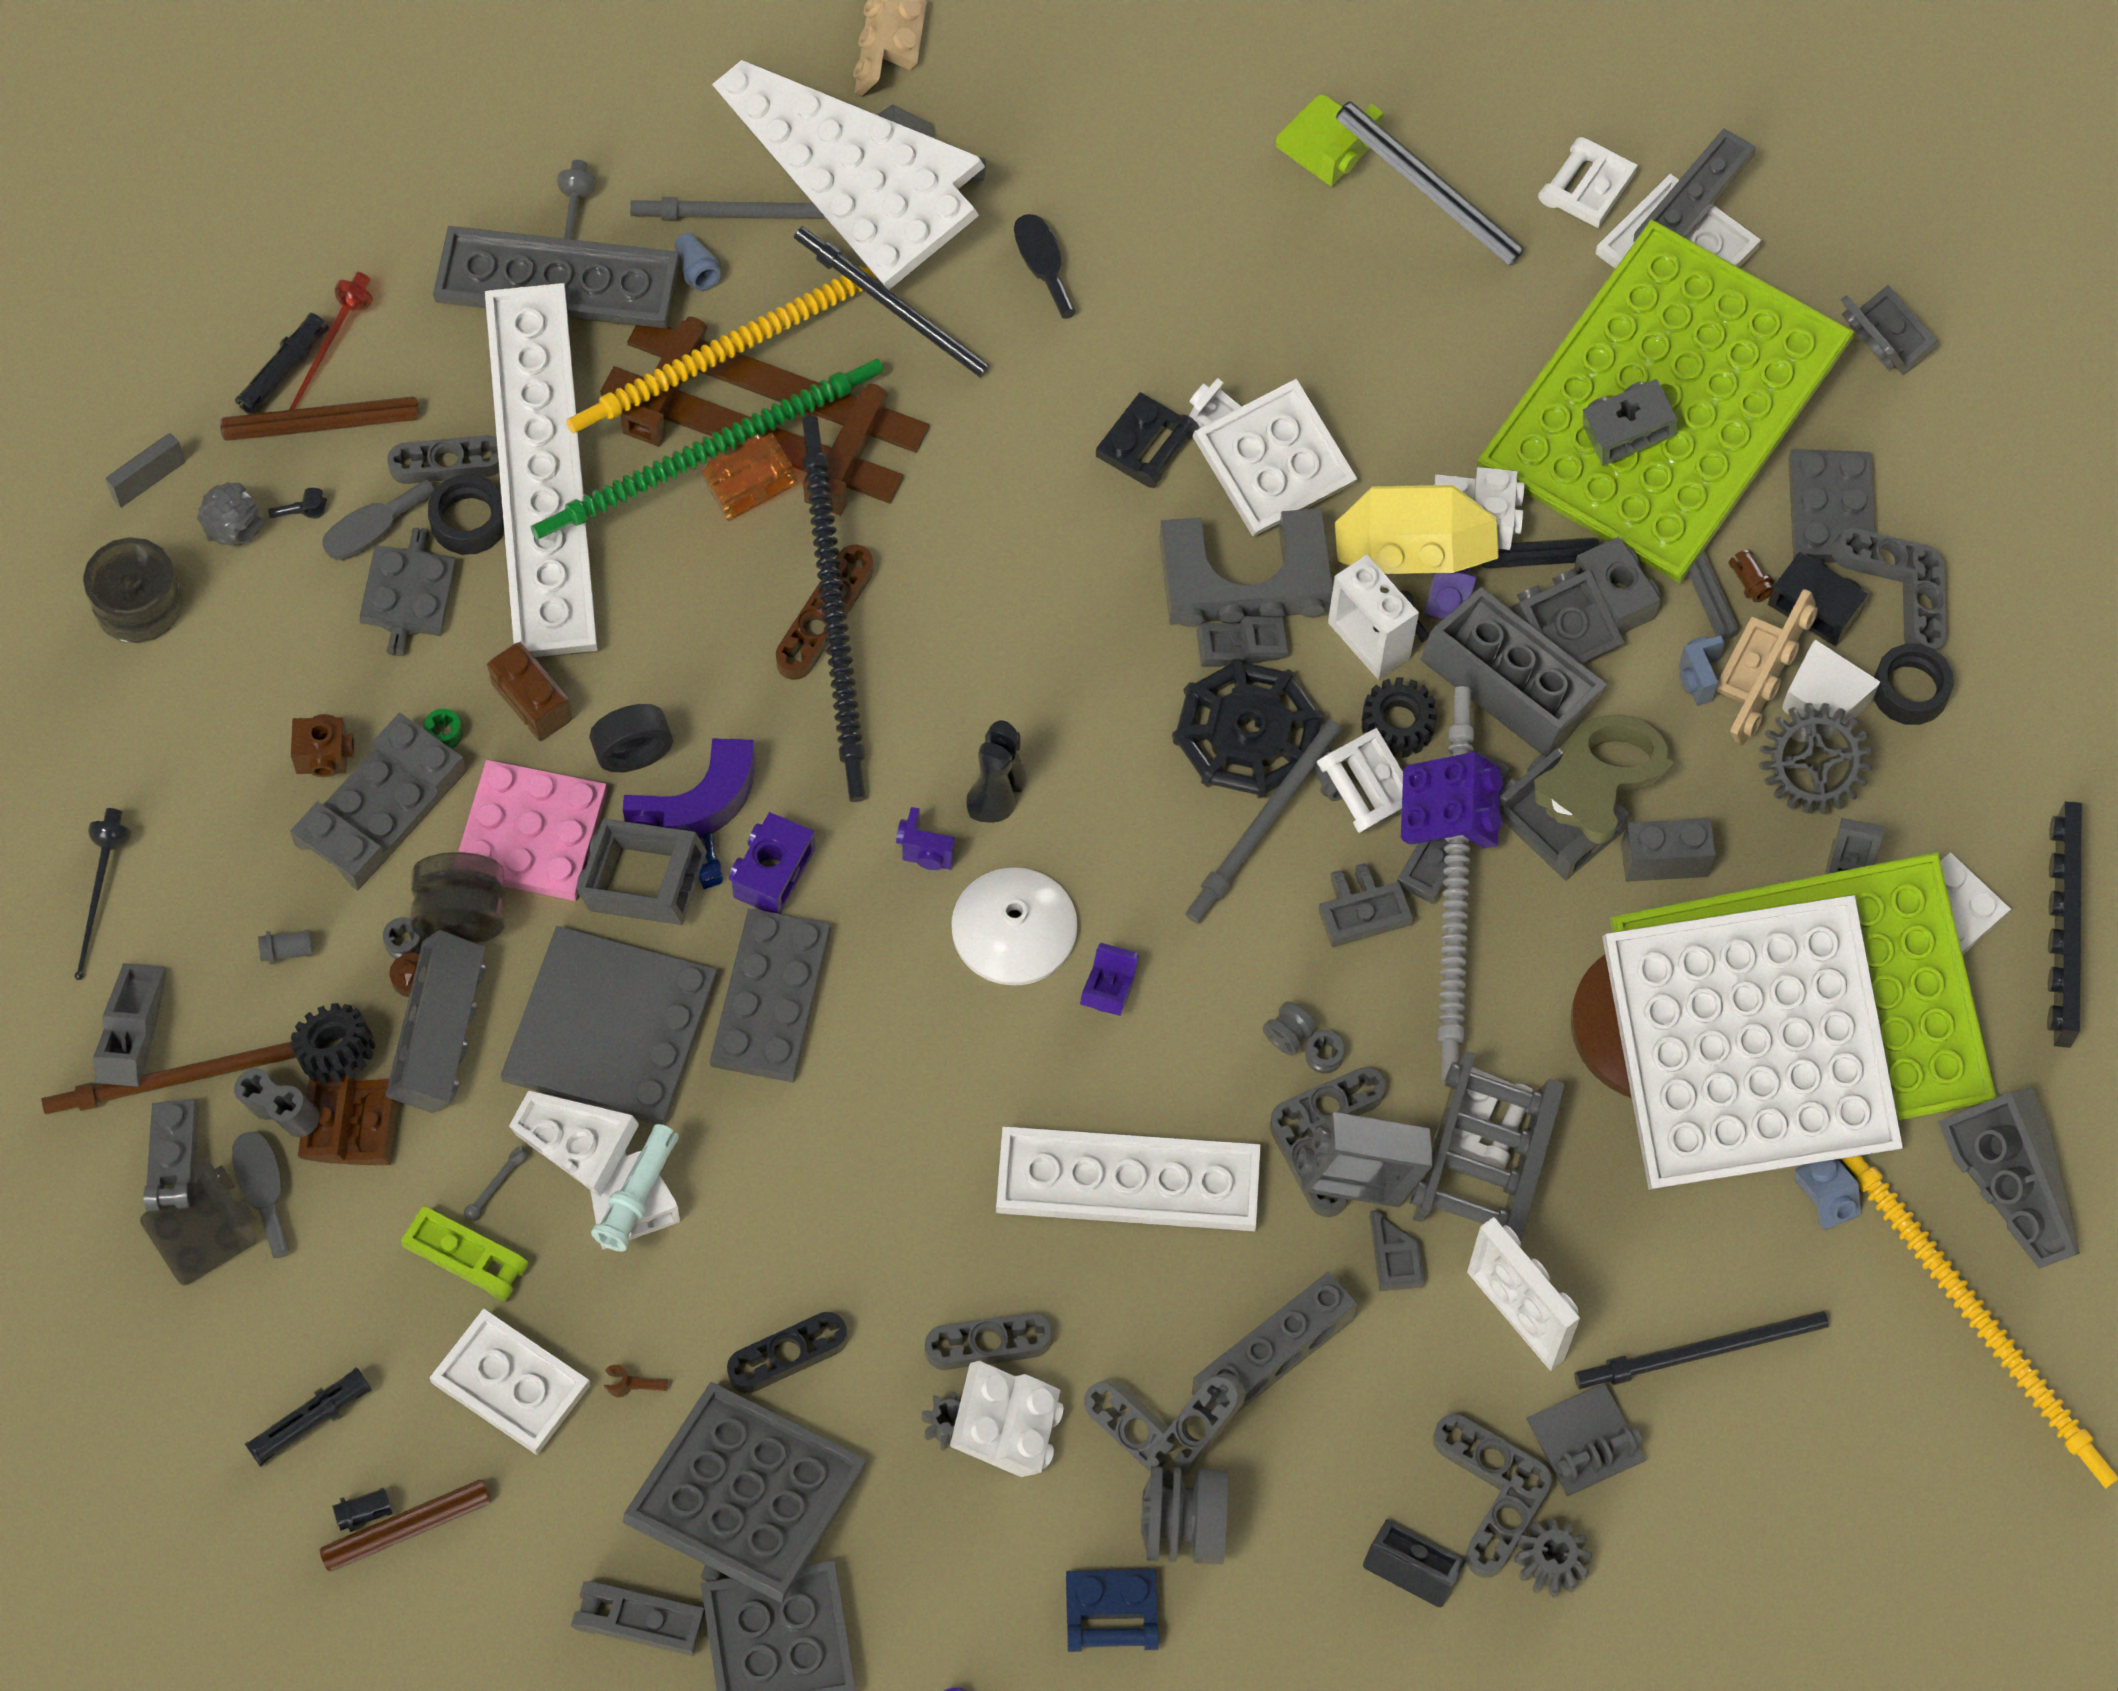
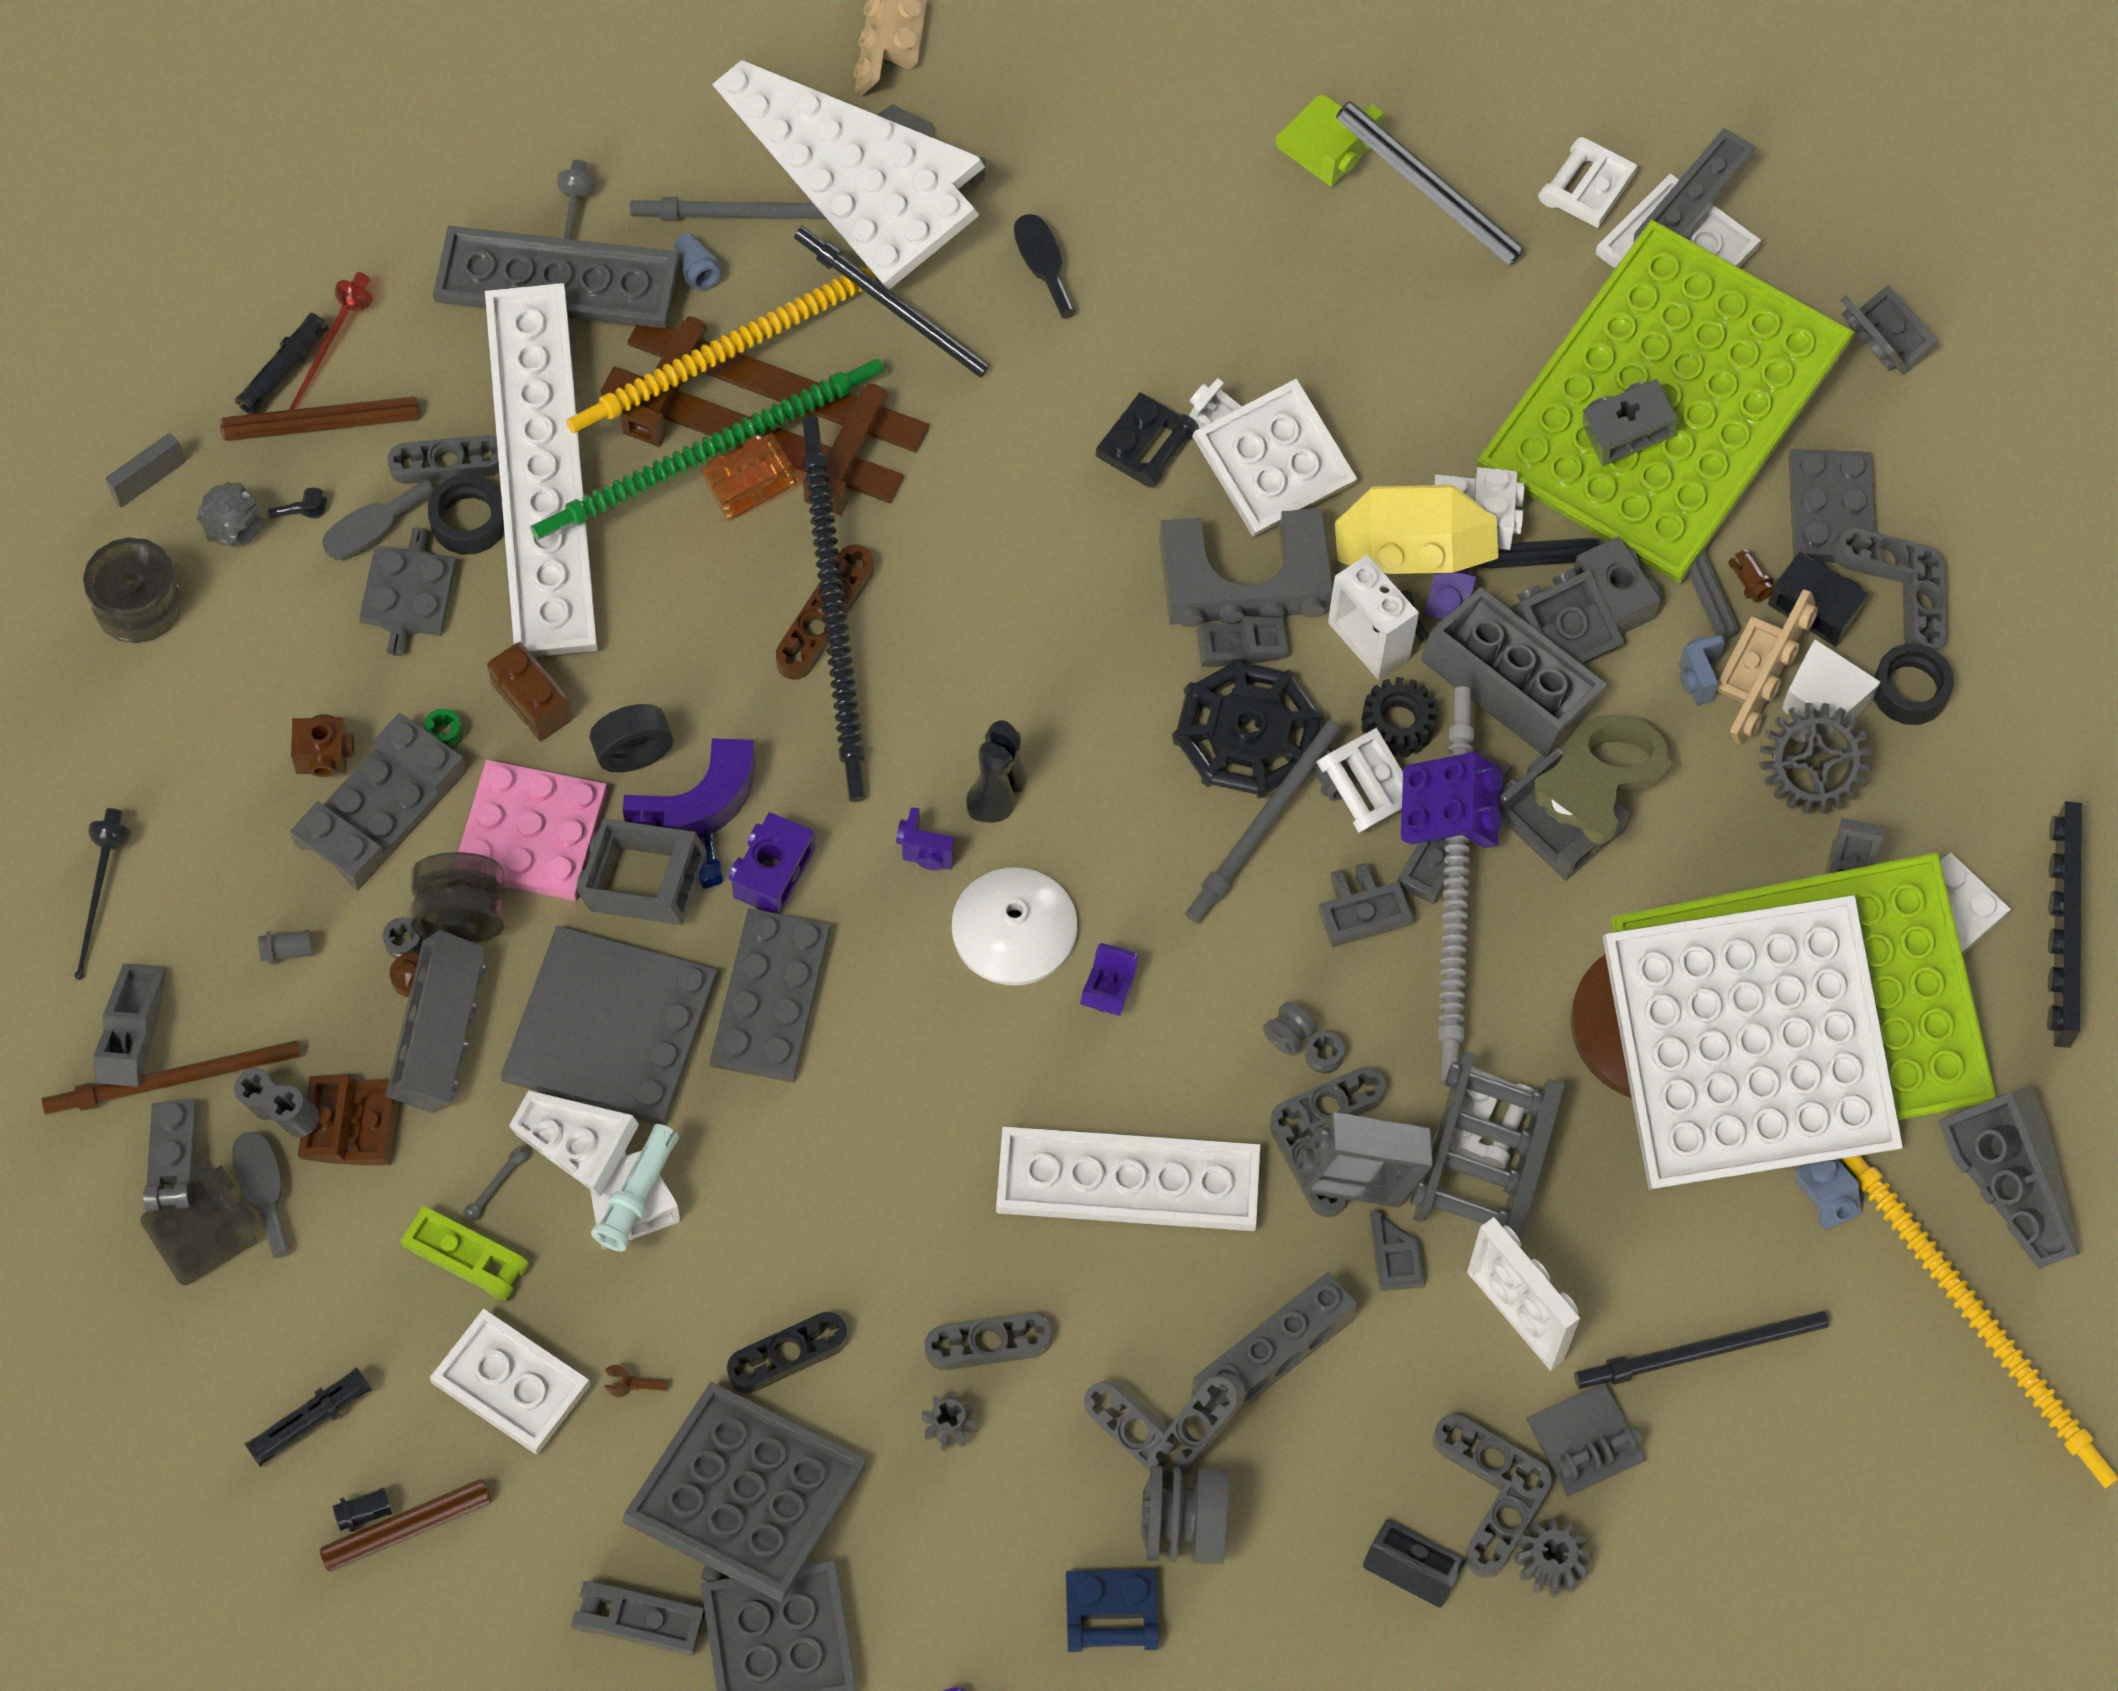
black tyre [291,1003,375,1084] -> none
white plate [950,1361,1063,1477] -> none
dark grey brick [1621,818,1716,882] -> none

